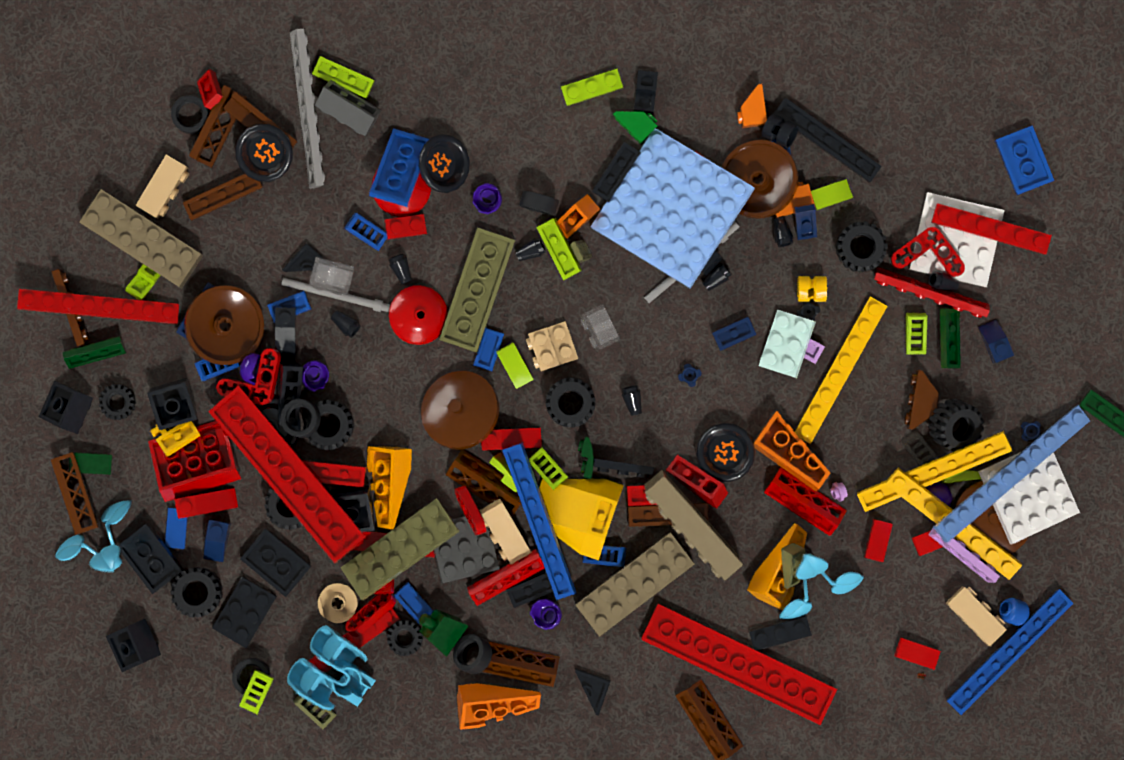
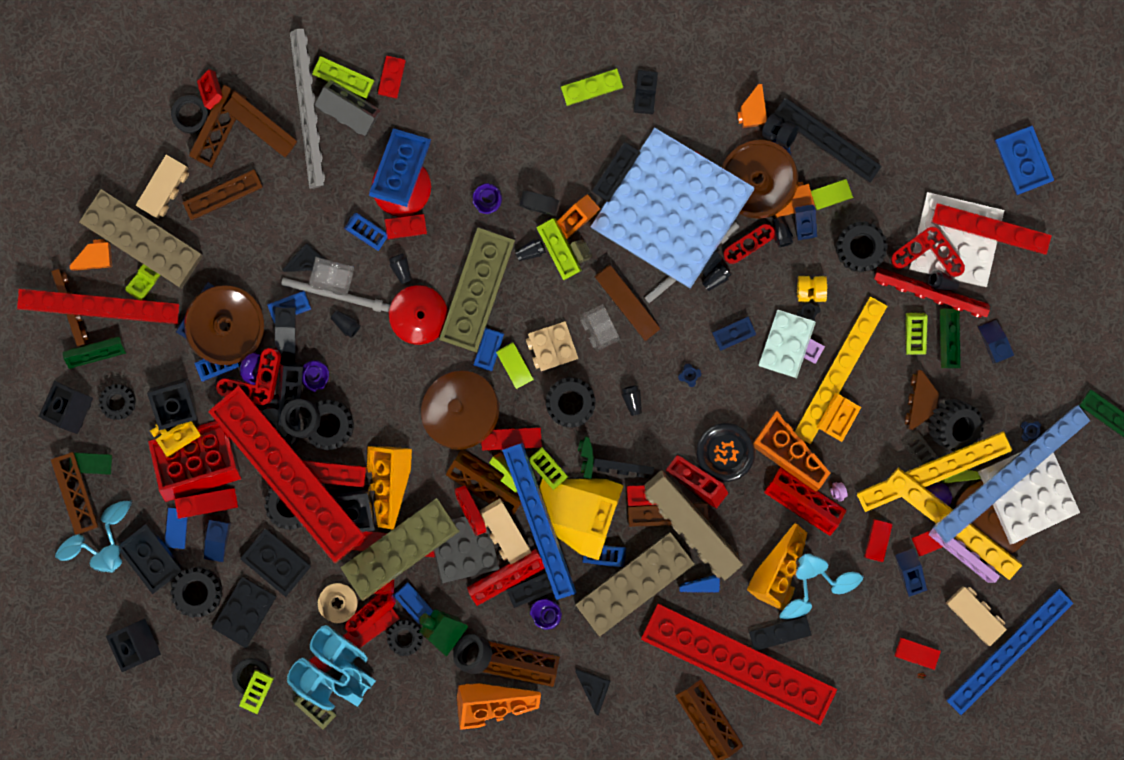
black piece [235,124,293,182] -> none
black piece [419,134,470,193] -> none
green slope [613,111,657,144] -> none
olive slope [781,543,805,589] -> none
blue head [999,598,1030,626] -> none
none -> orange slope [70,239,112,271]
none -> red plate [378,56,406,99]
none -> reddish brown slope [594,264,660,341]
none -> blue slope [679,575,720,592]
none -> red beam [723,224,775,264]
none -> light orange plate [816,393,861,442]
none -> dark blue slope [895,548,927,597]

